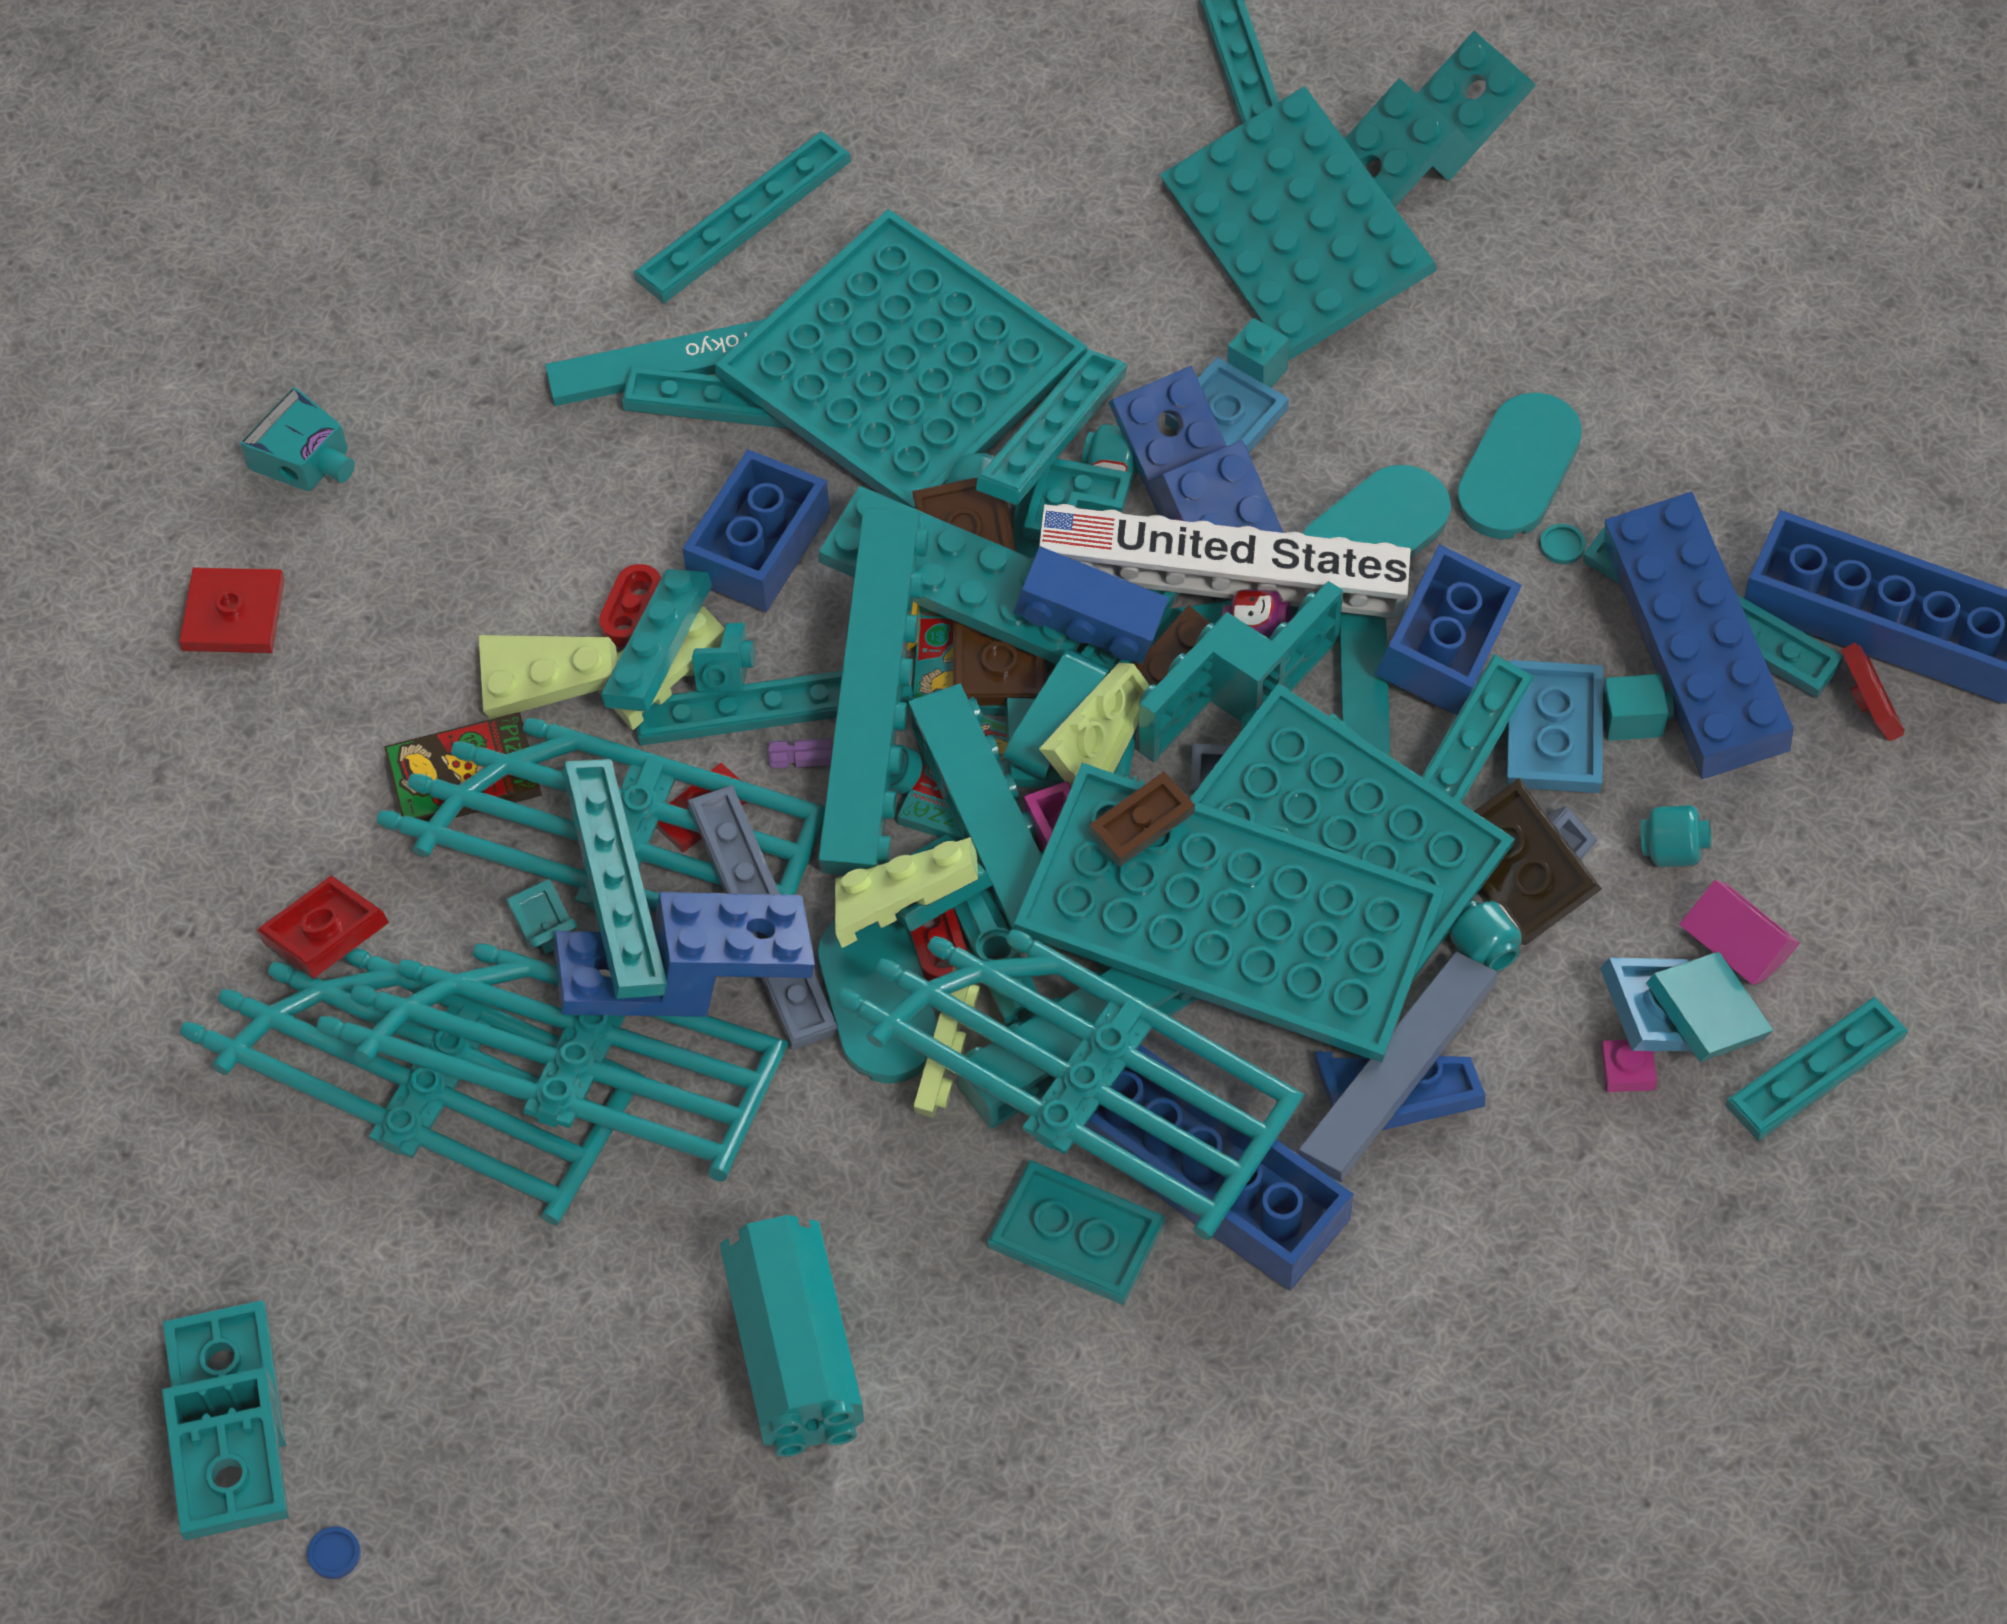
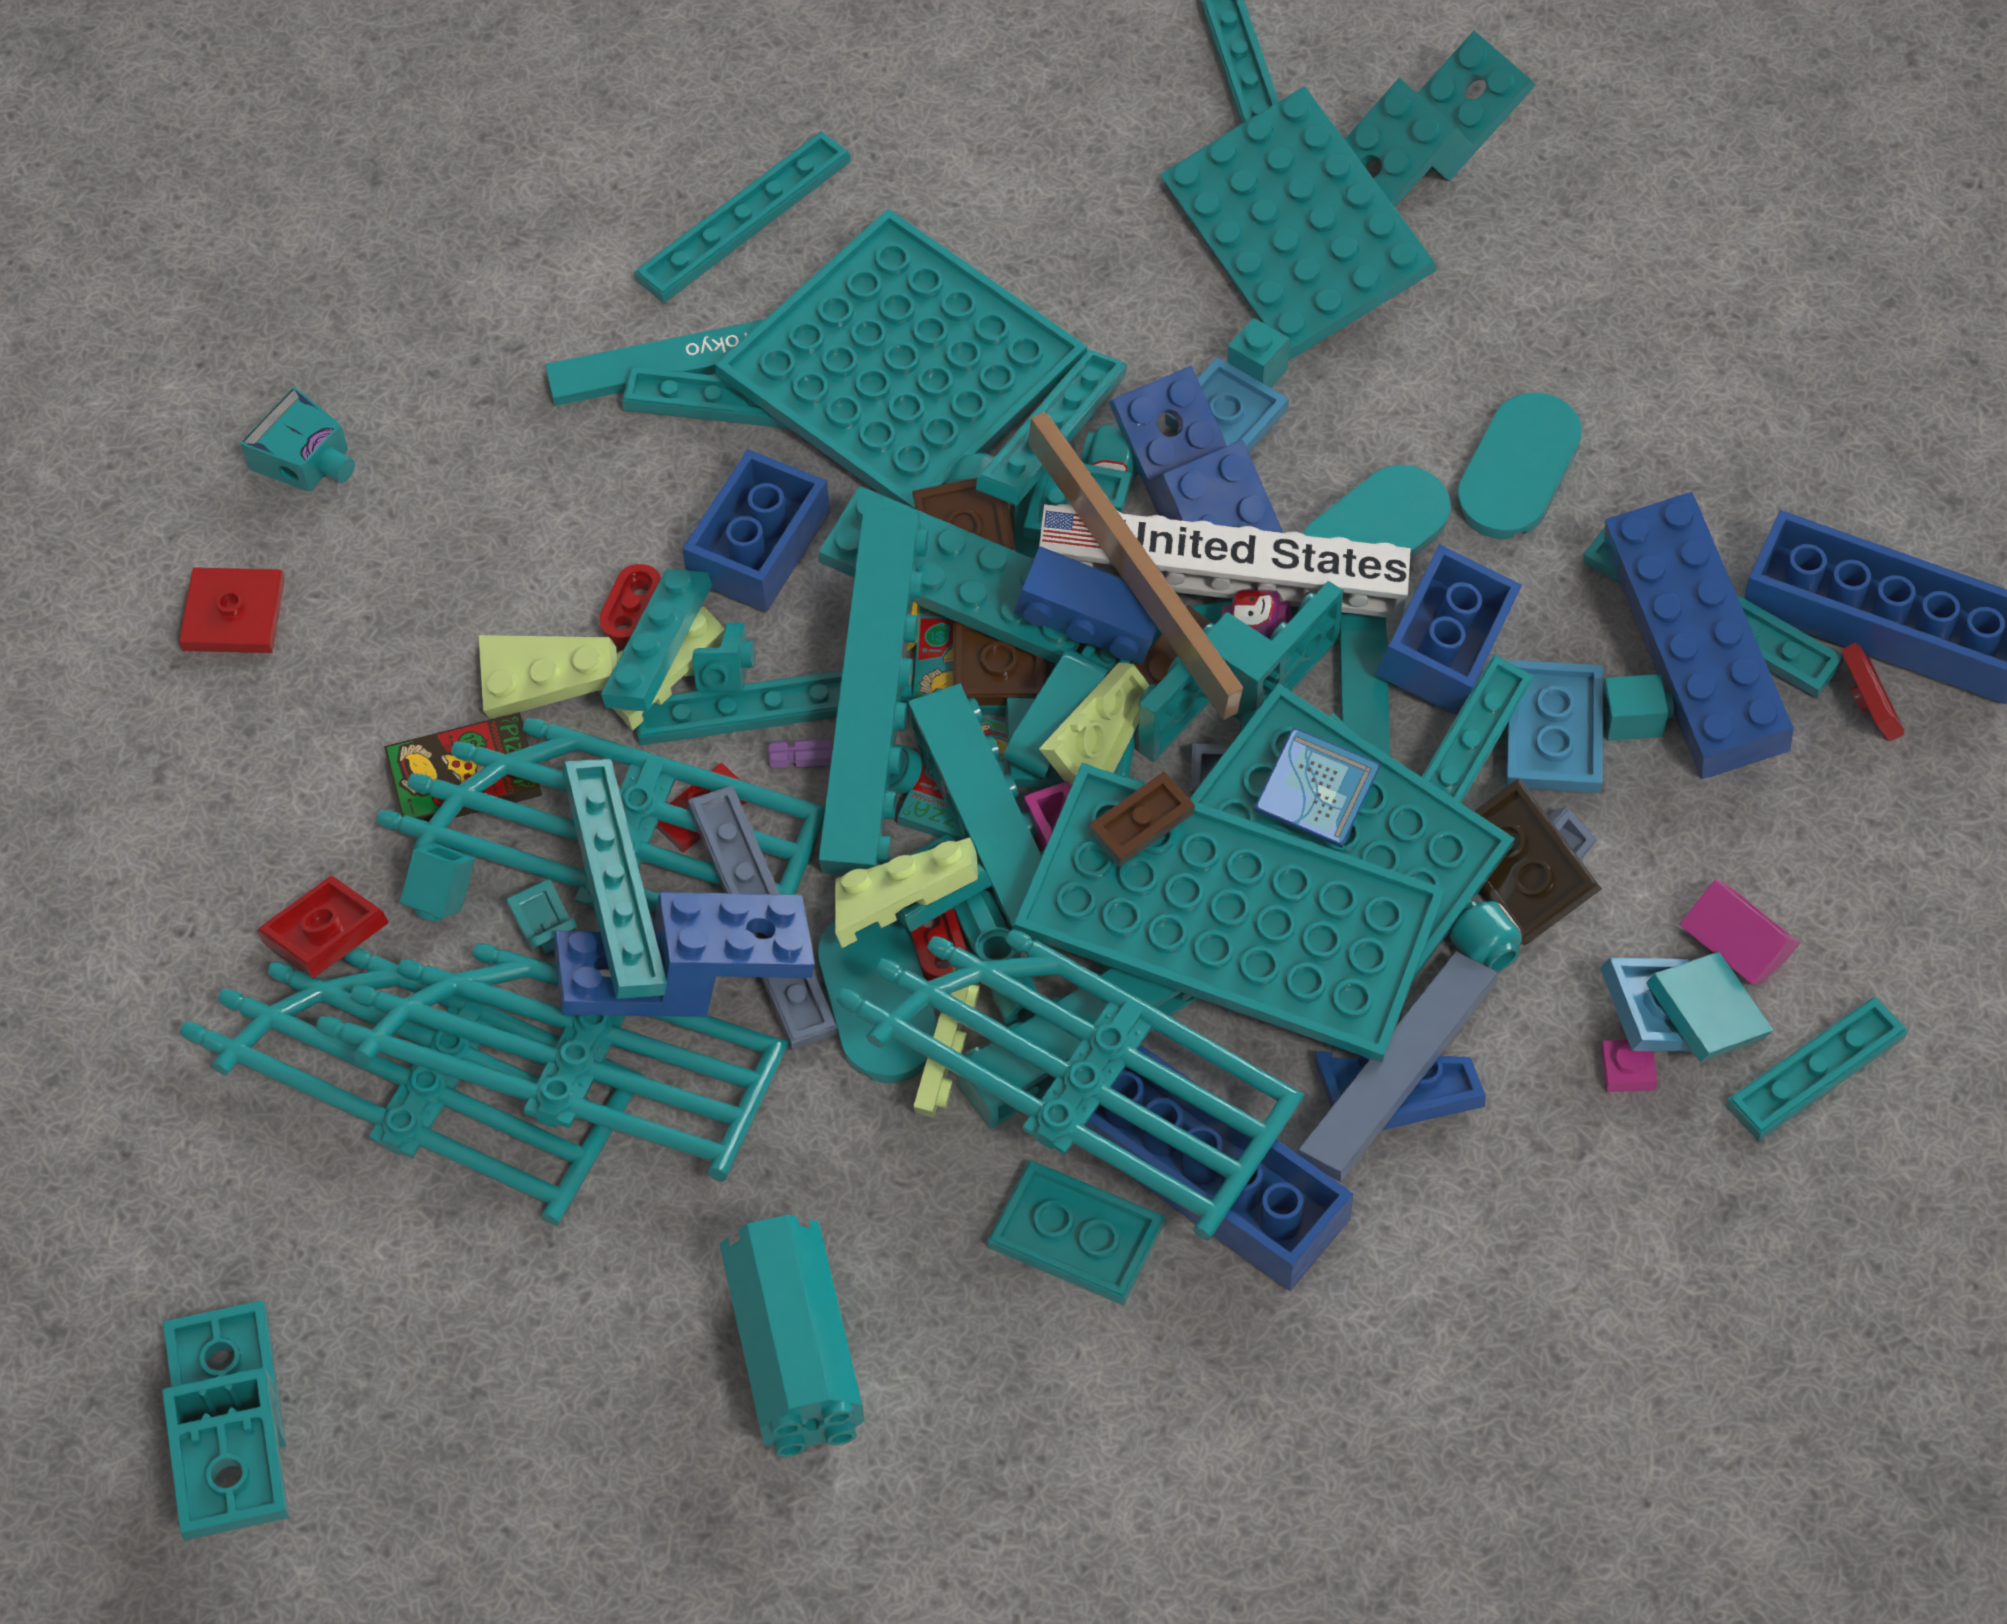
blue piece [307,1527,361,1579] -> none
teal piece [1540,523,1586,565] -> none
teal head [1641,805,1712,867] -> none
none -> teal brick [400,842,476,921]
none -> medium nougat tile [1028,411,1243,720]
none -> piece [1254,727,1381,848]

